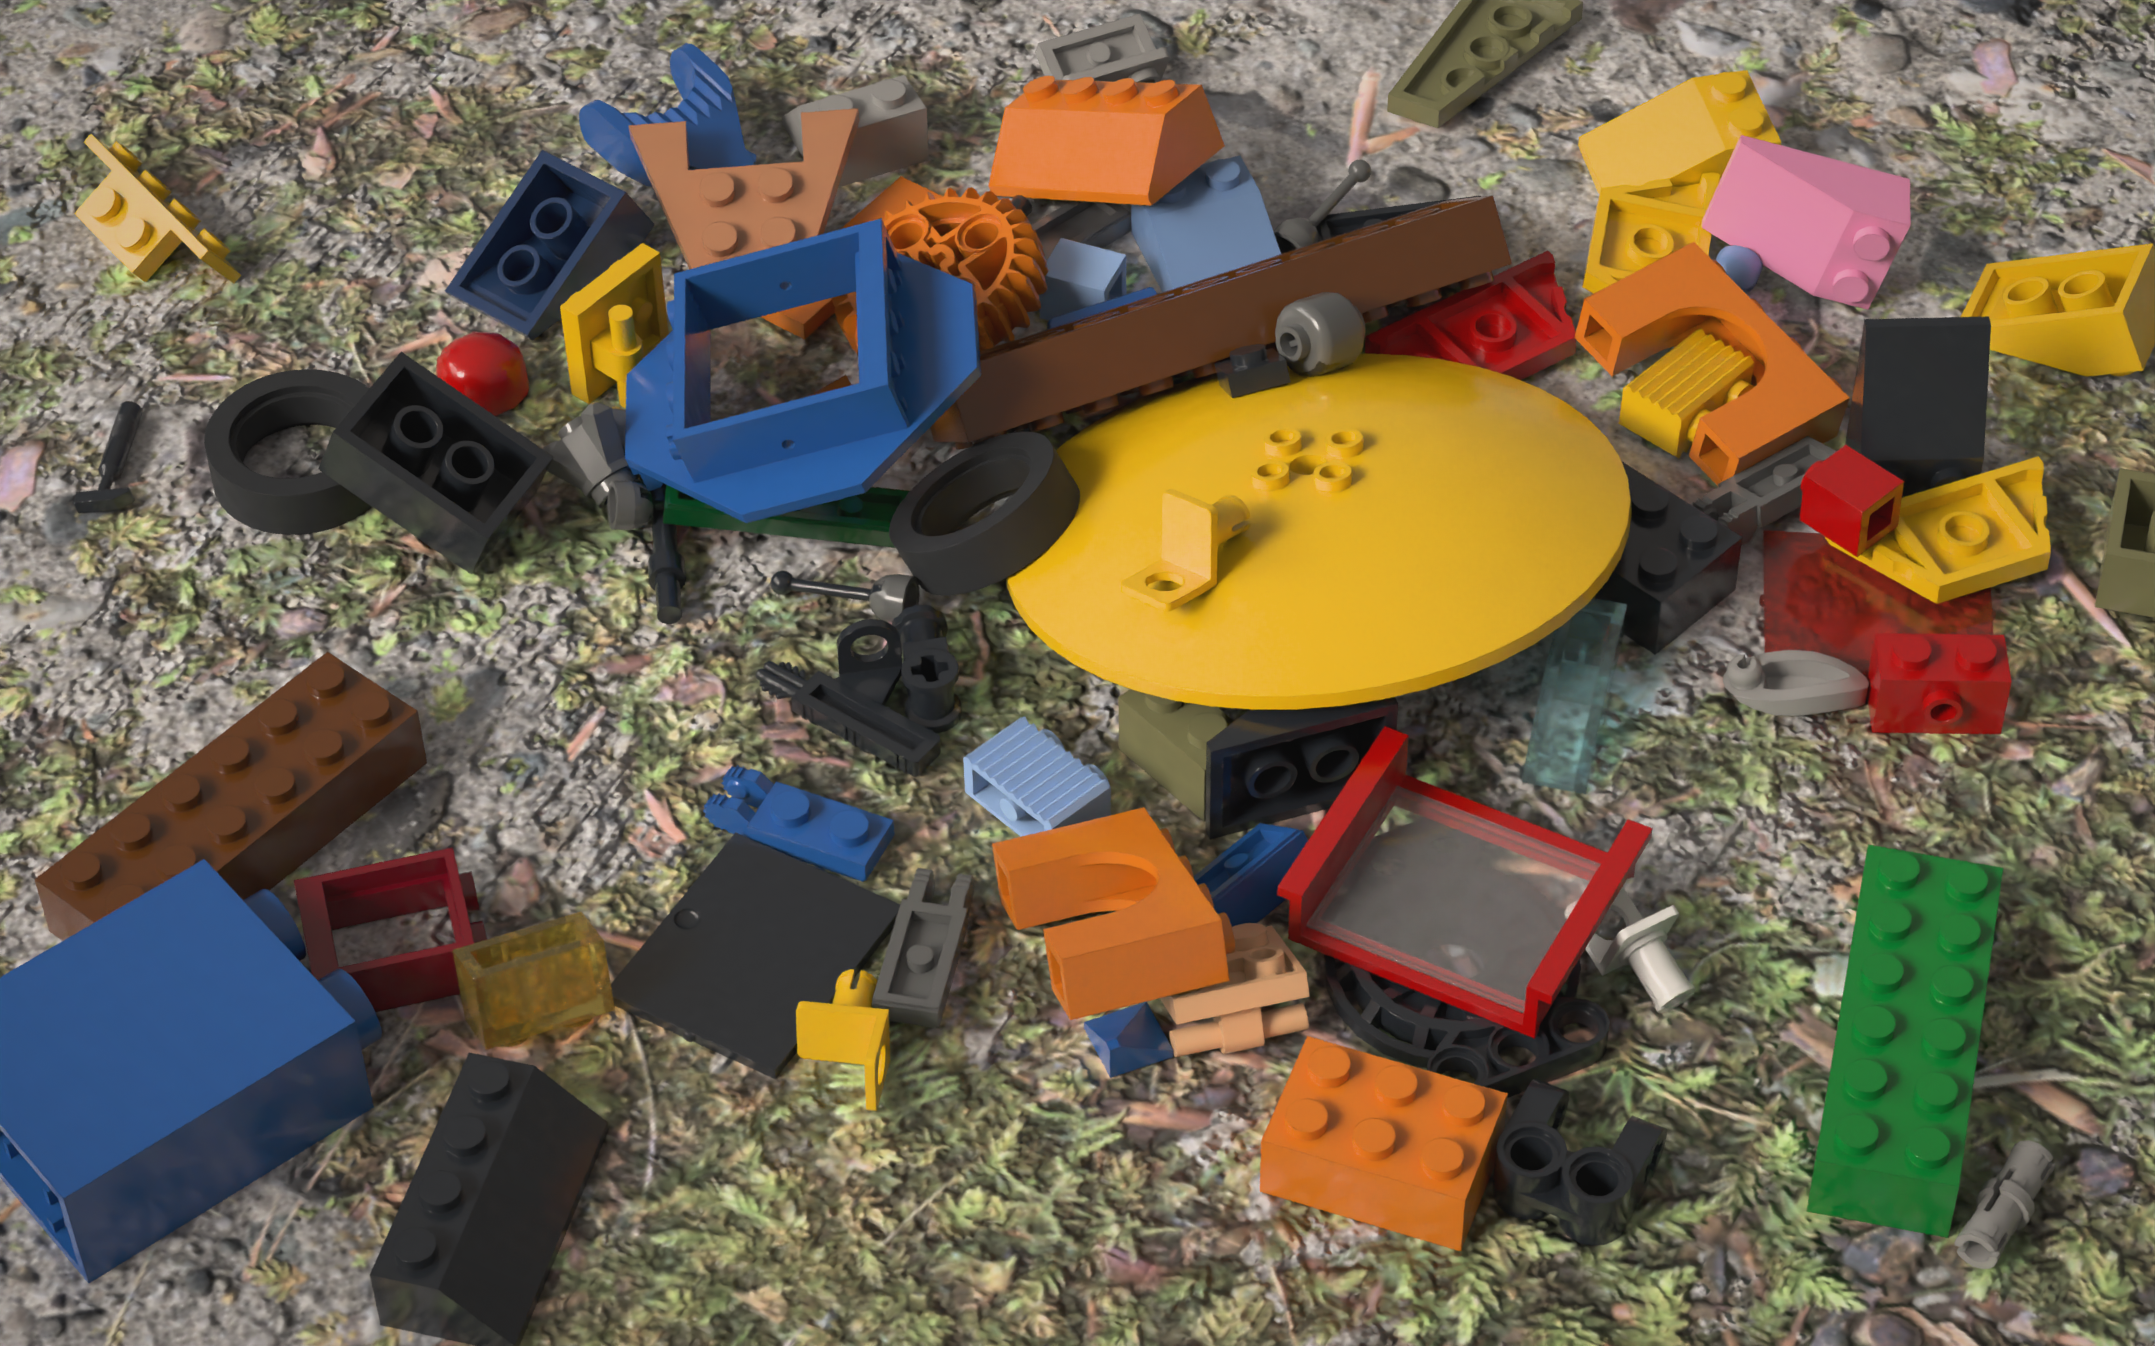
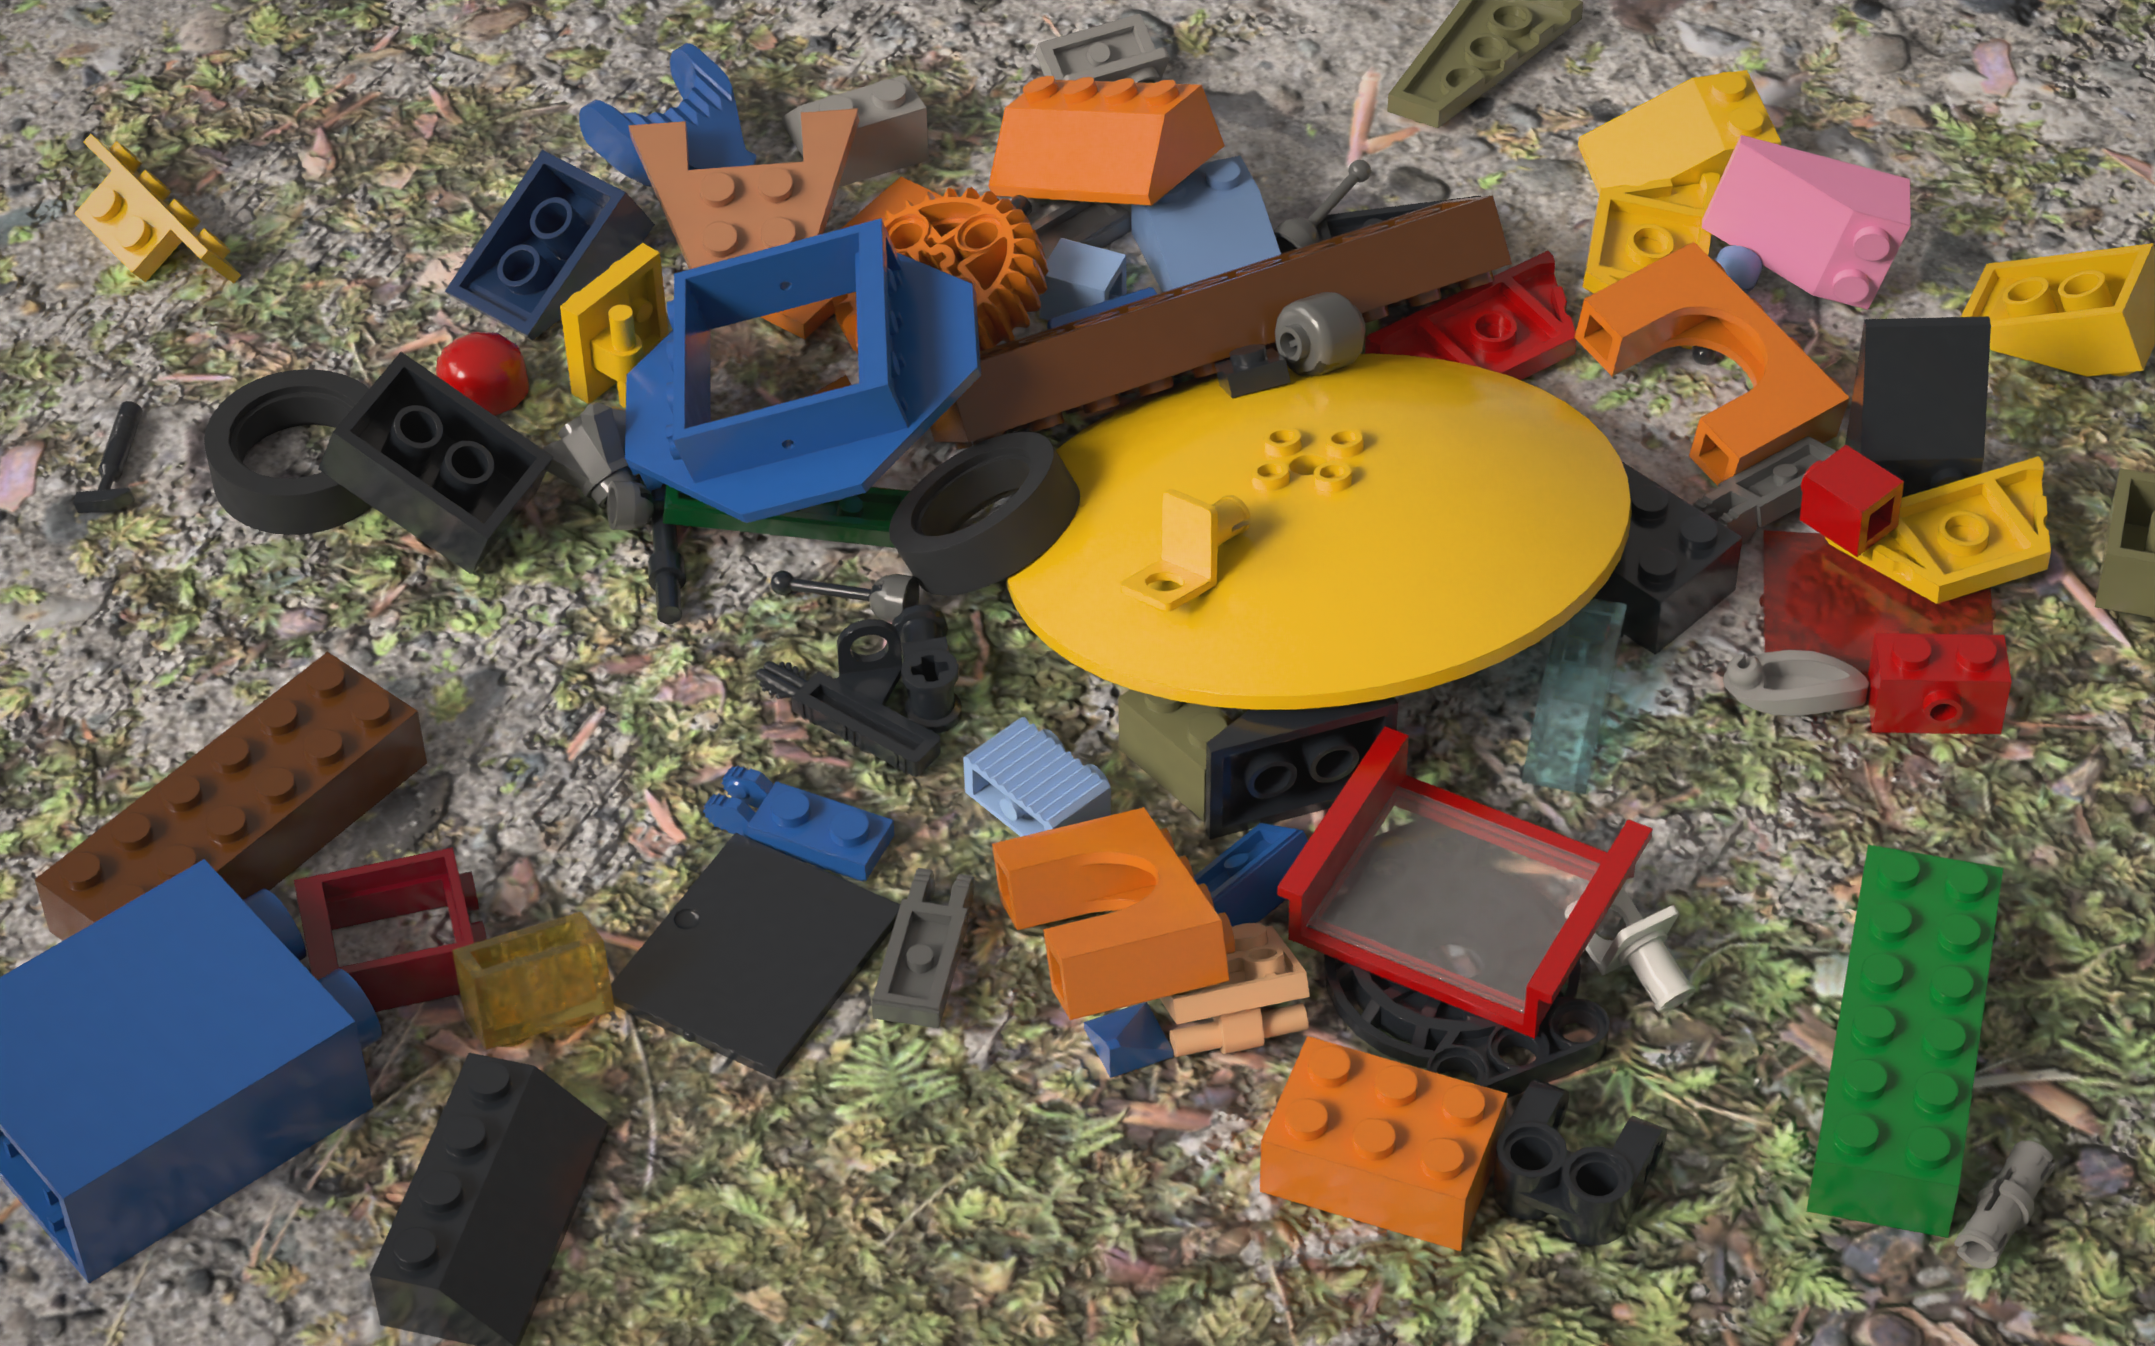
yellow bracket [796,969,890,1111] -> none
yellow brick [1618,328,1754,458] -> none

